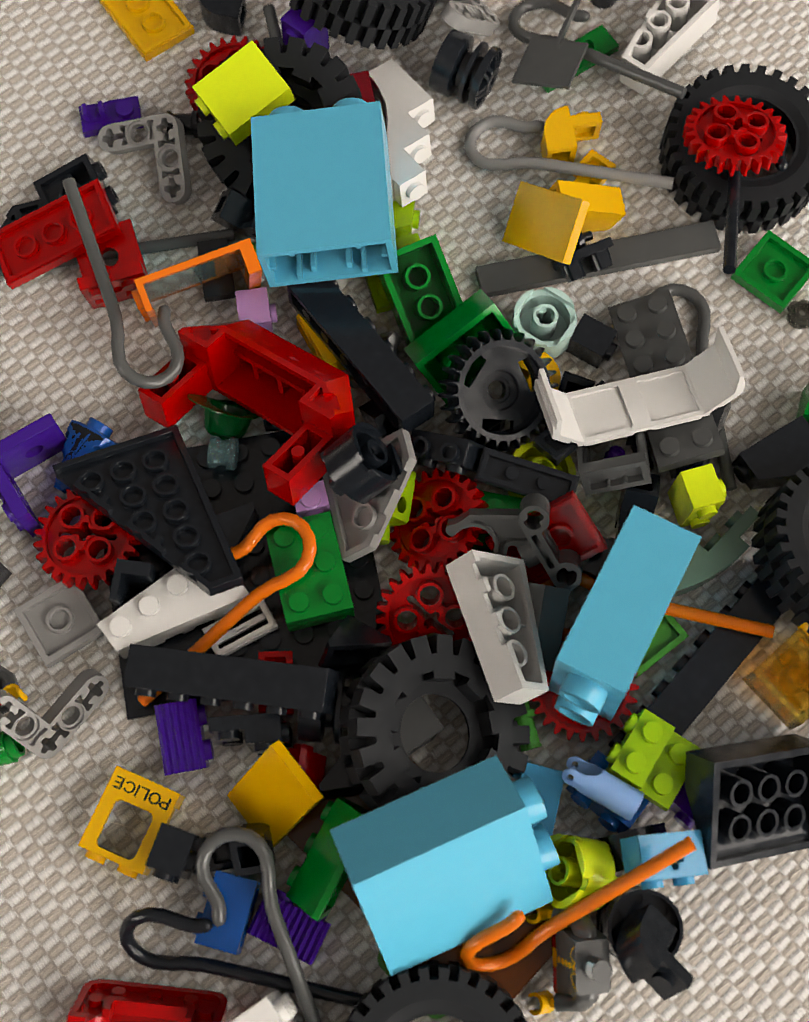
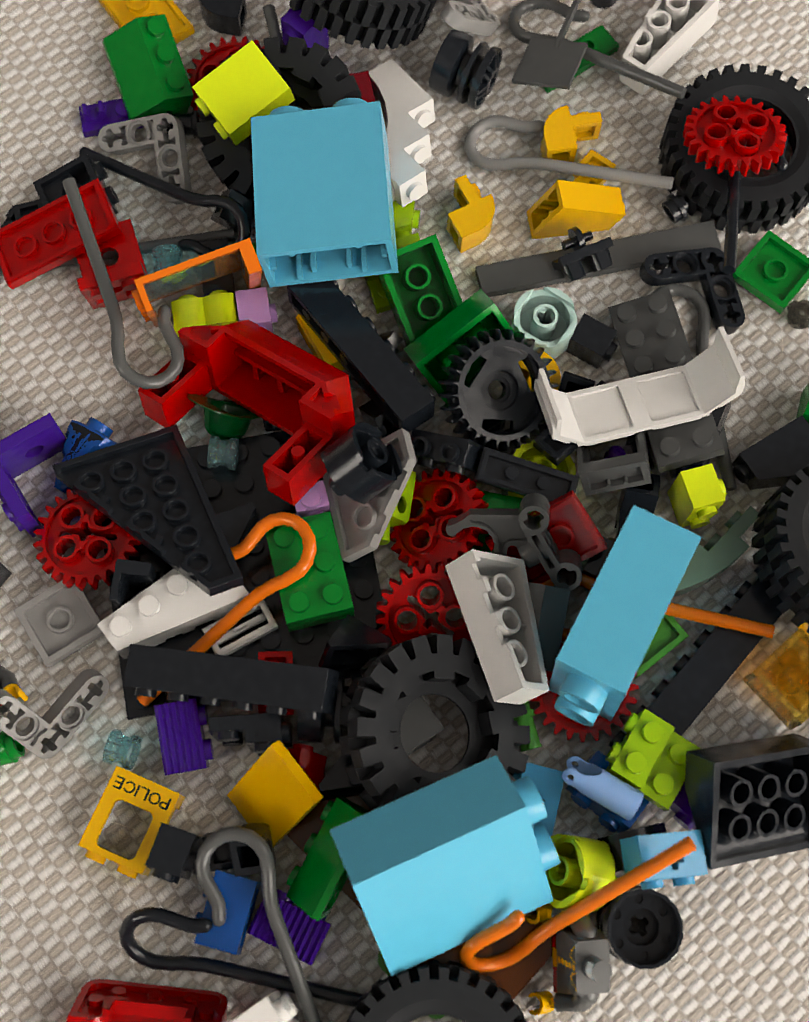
yellow tile [502,181,590,265] -> none
black brick [616,903,694,1001] -> none
none -> black piece [79,147,251,264]
none -> green slope [102,14,194,120]
none -> clear light blue wheel [103,729,142,770]
none -> clear light blue wheel [151,244,185,281]
none -> neon yellow brick [171,290,239,337]
none -> yellow brick [446,174,495,253]
none -> black beam [639,247,745,335]
none -> black plate [662,194,690,224]

